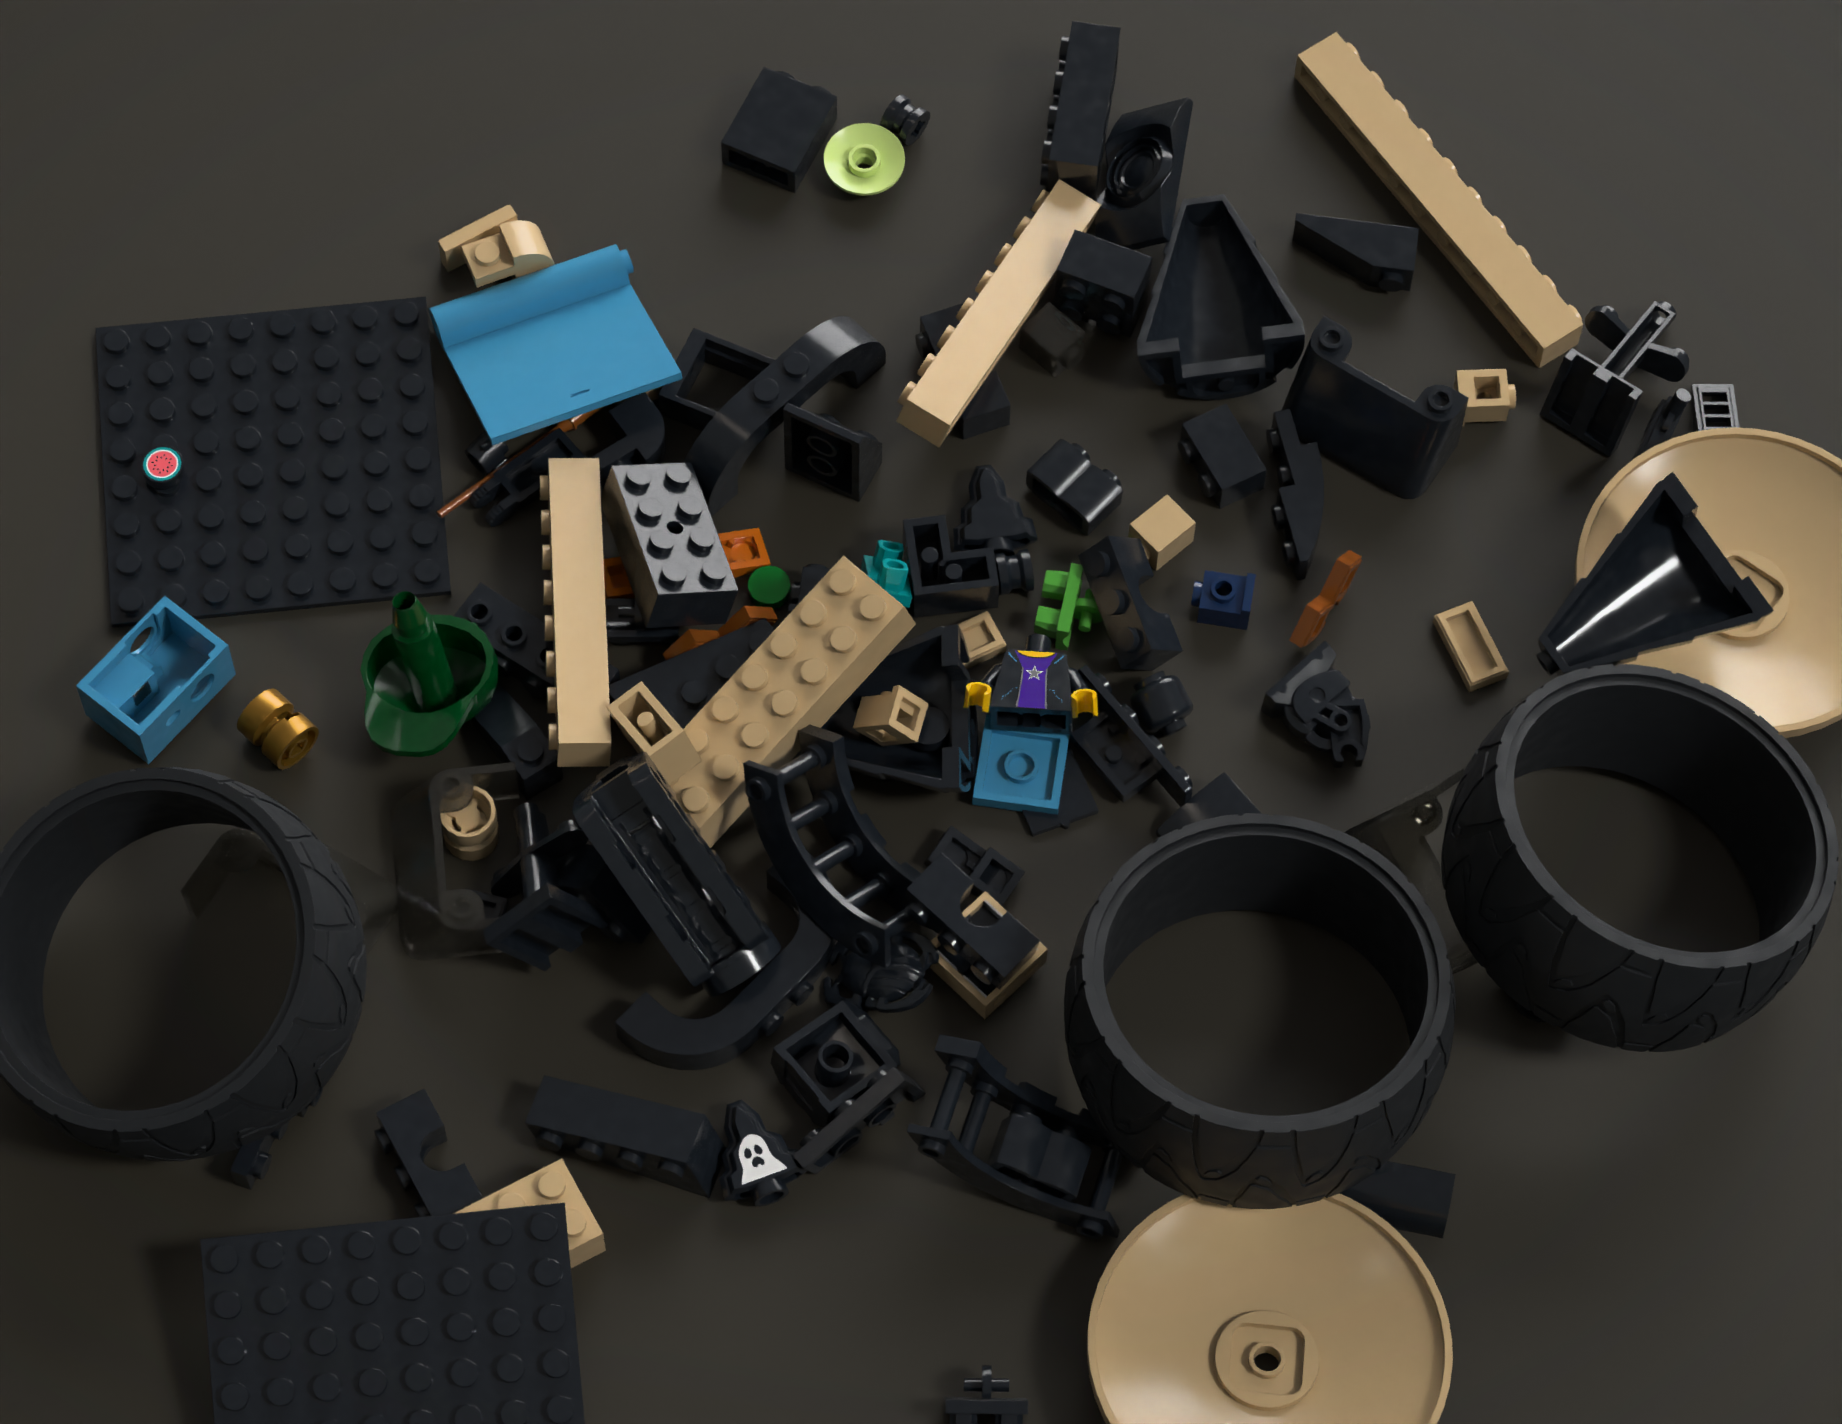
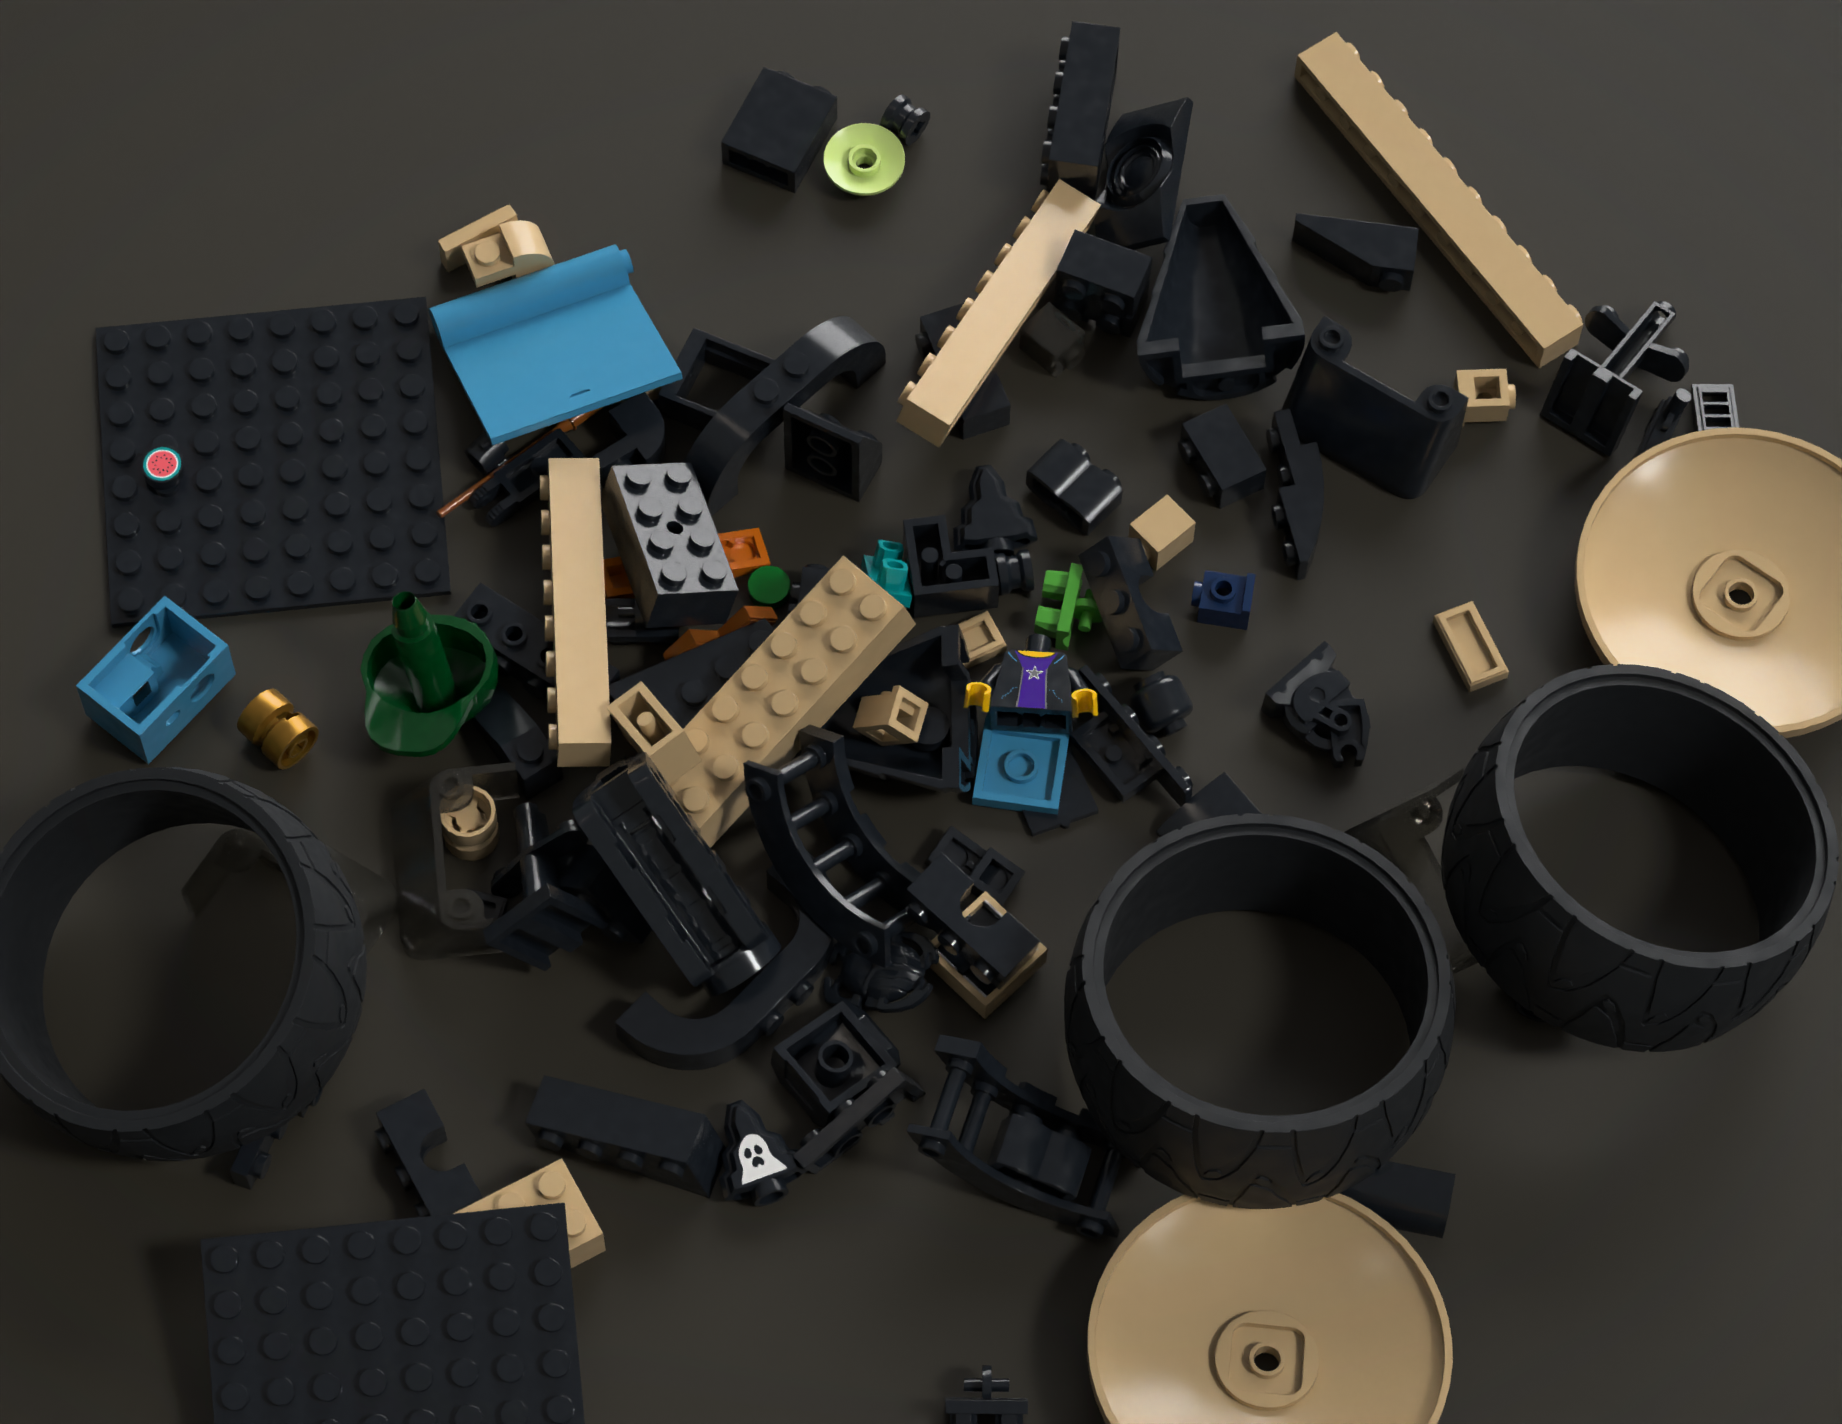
dark orange tile [1289,550,1362,648] -> none
black cone [1536,472,1774,676] -> none

